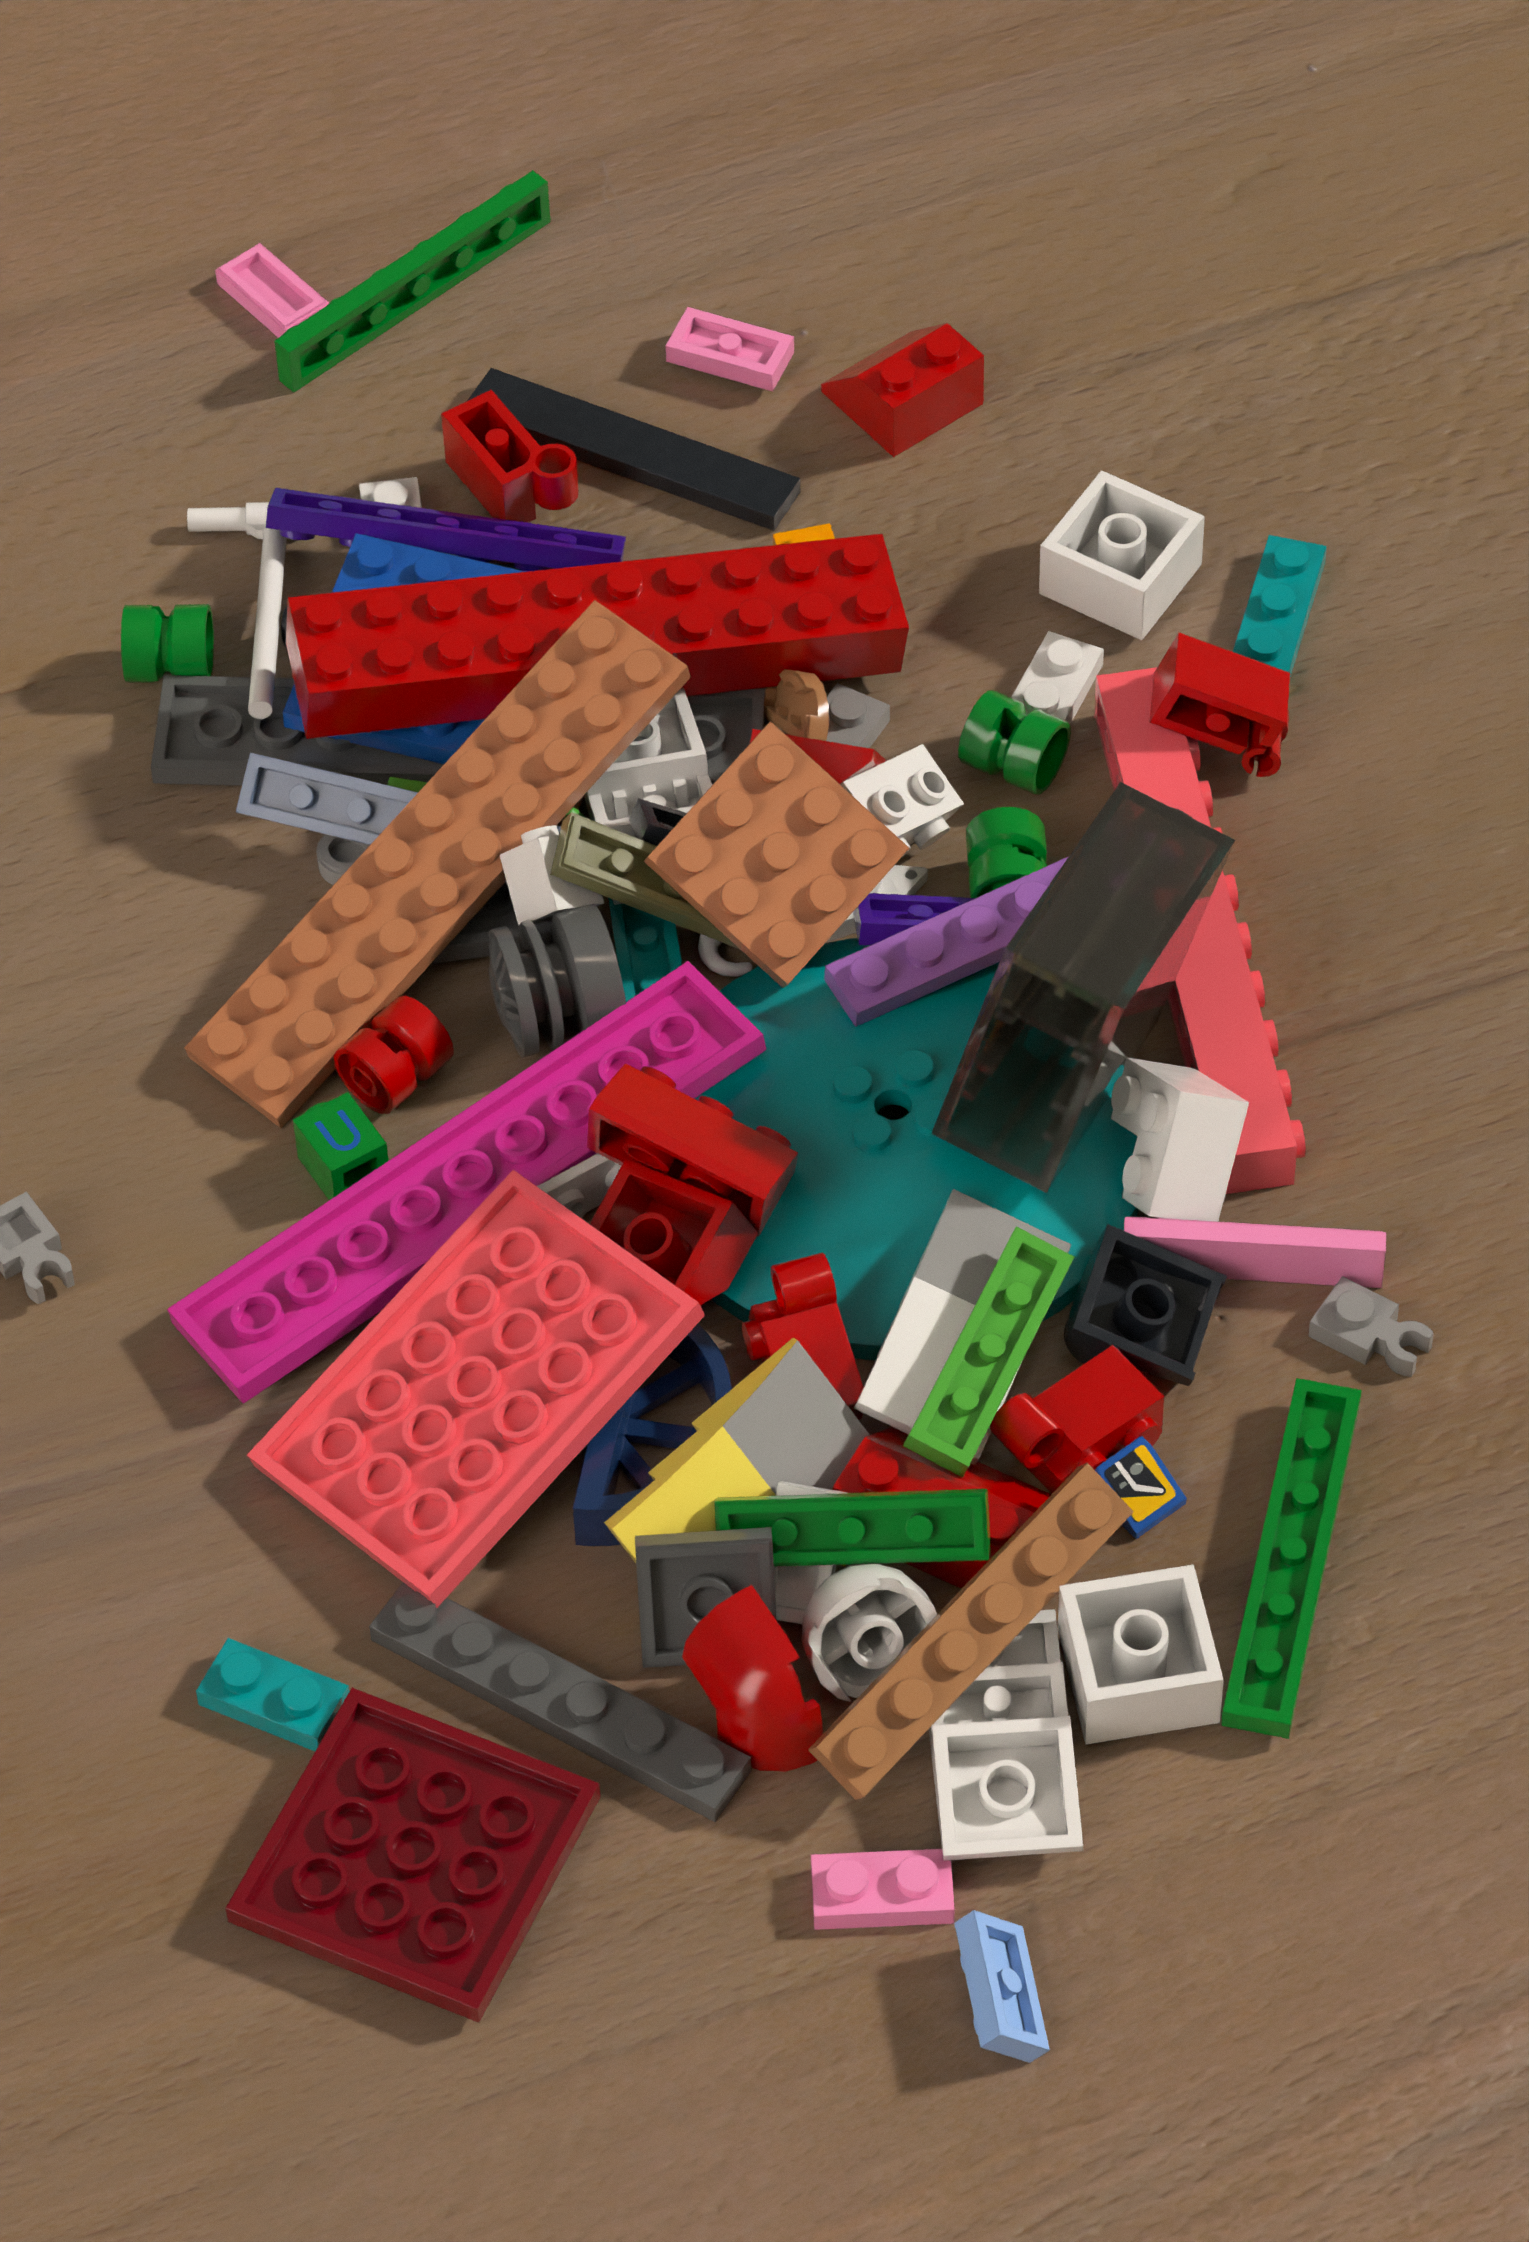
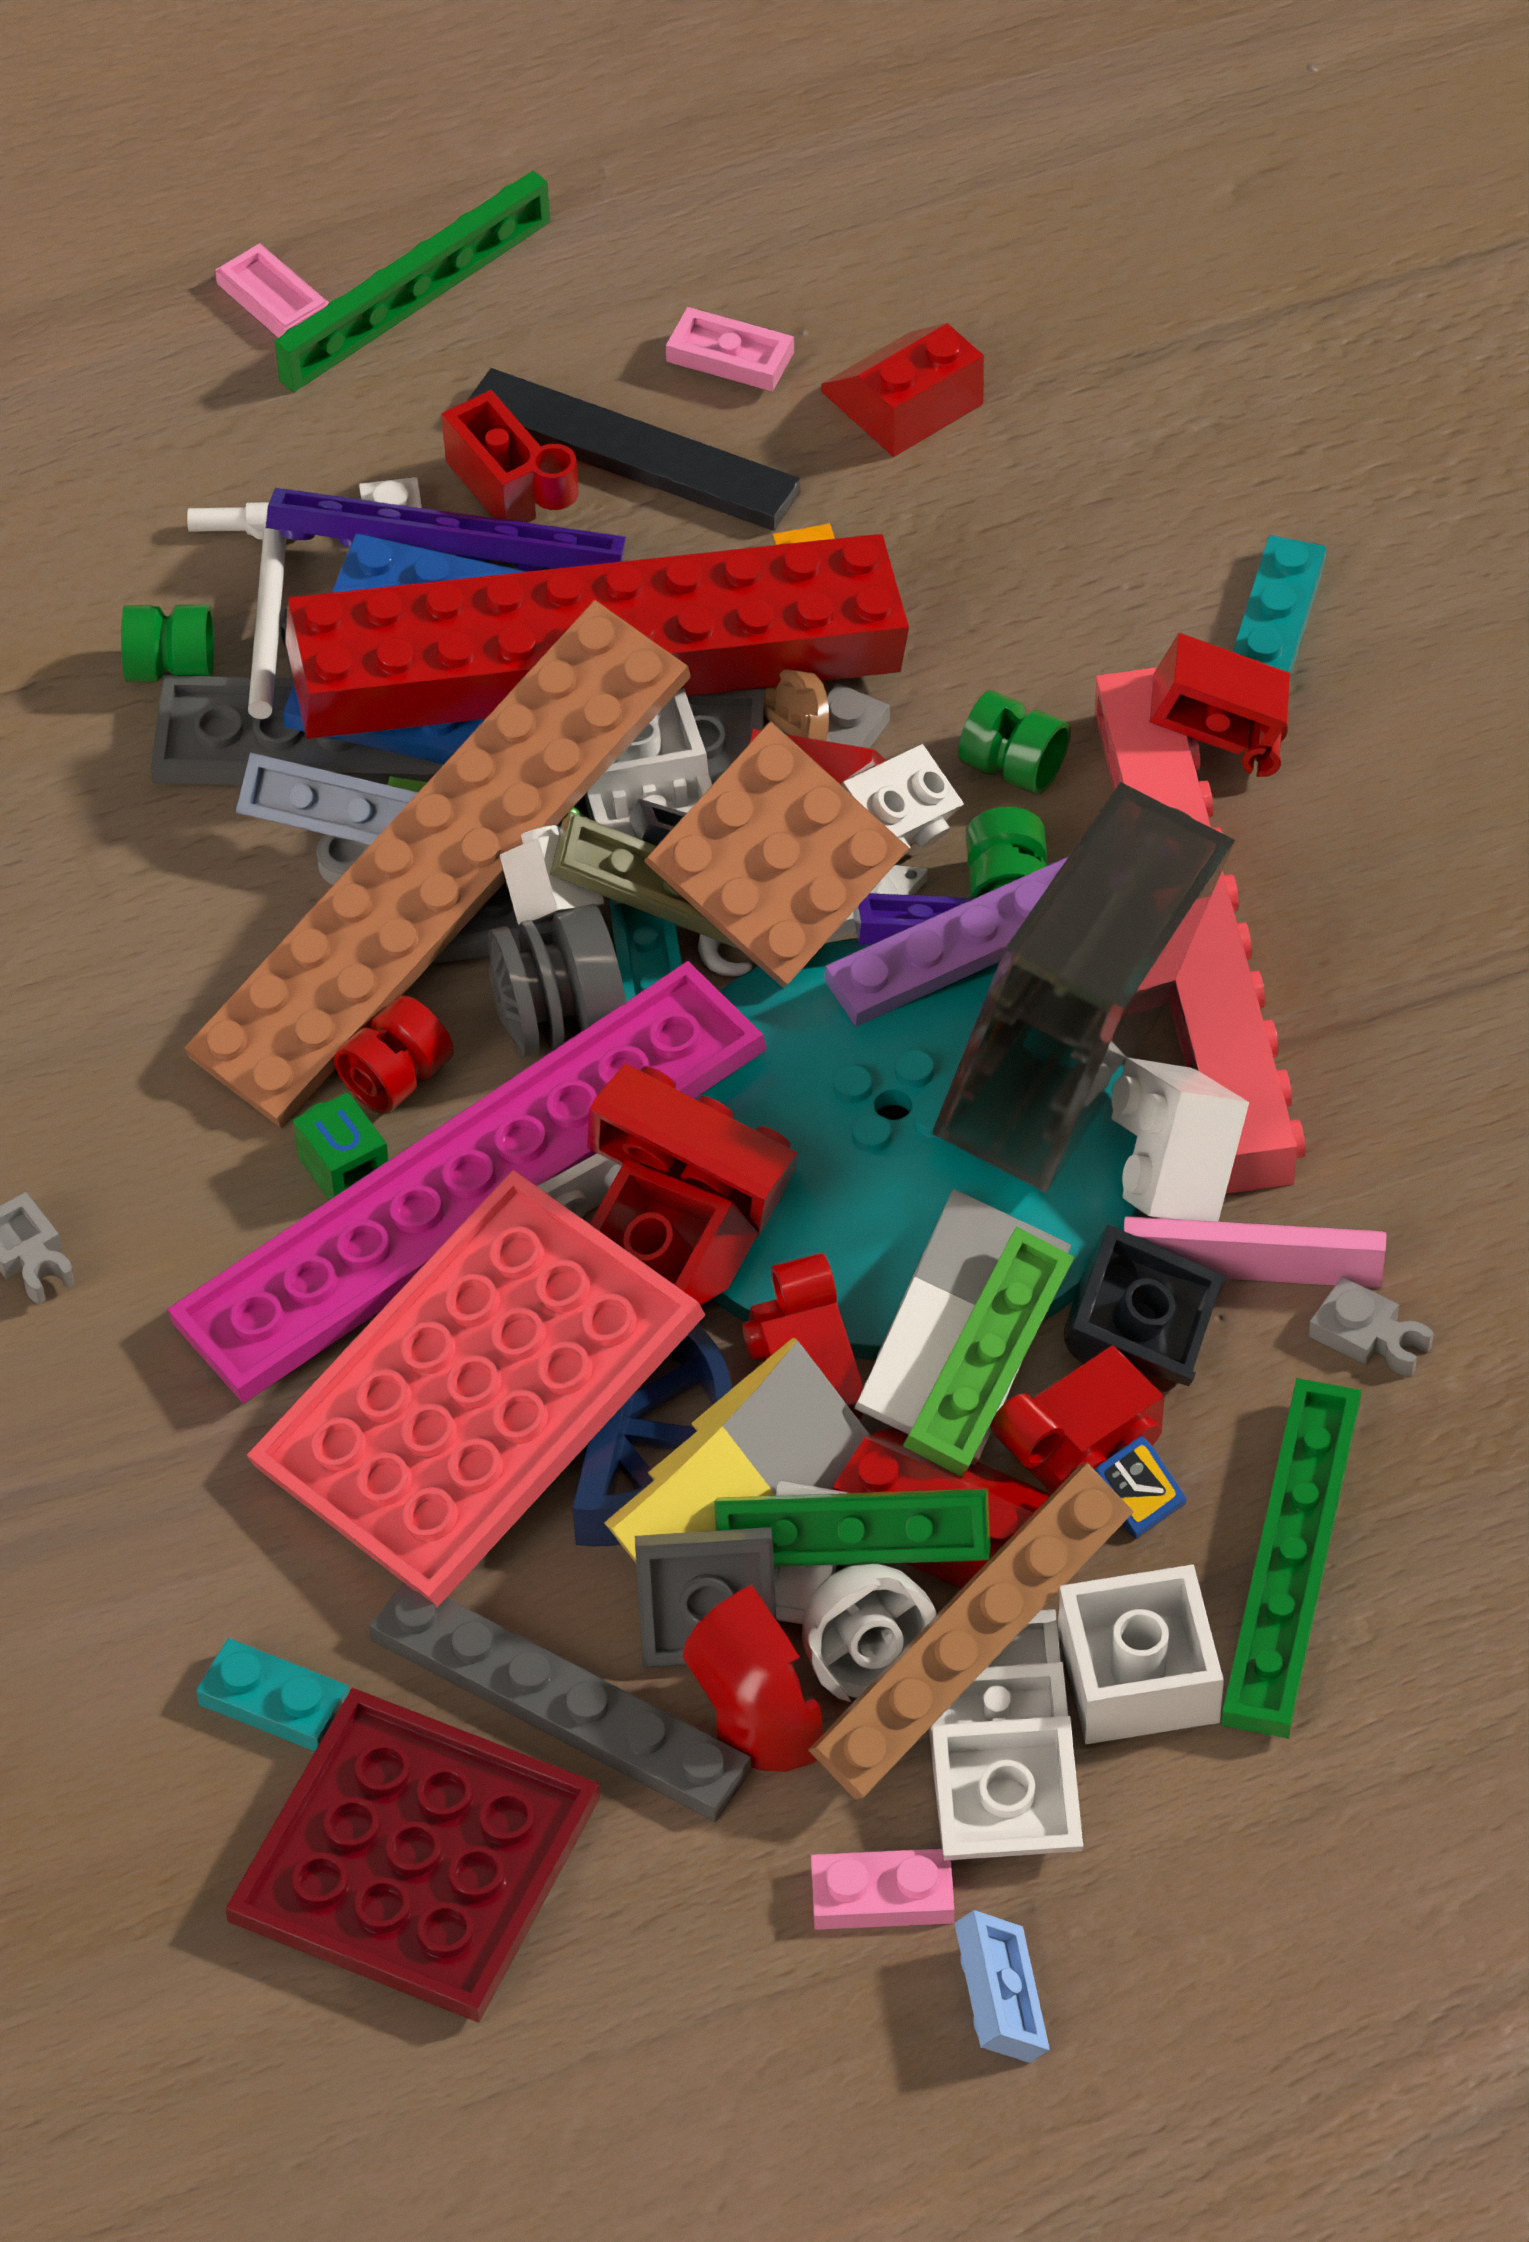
white plate [1011,631,1104,725] -> none
white brick [1039,470,1205,640] -> none

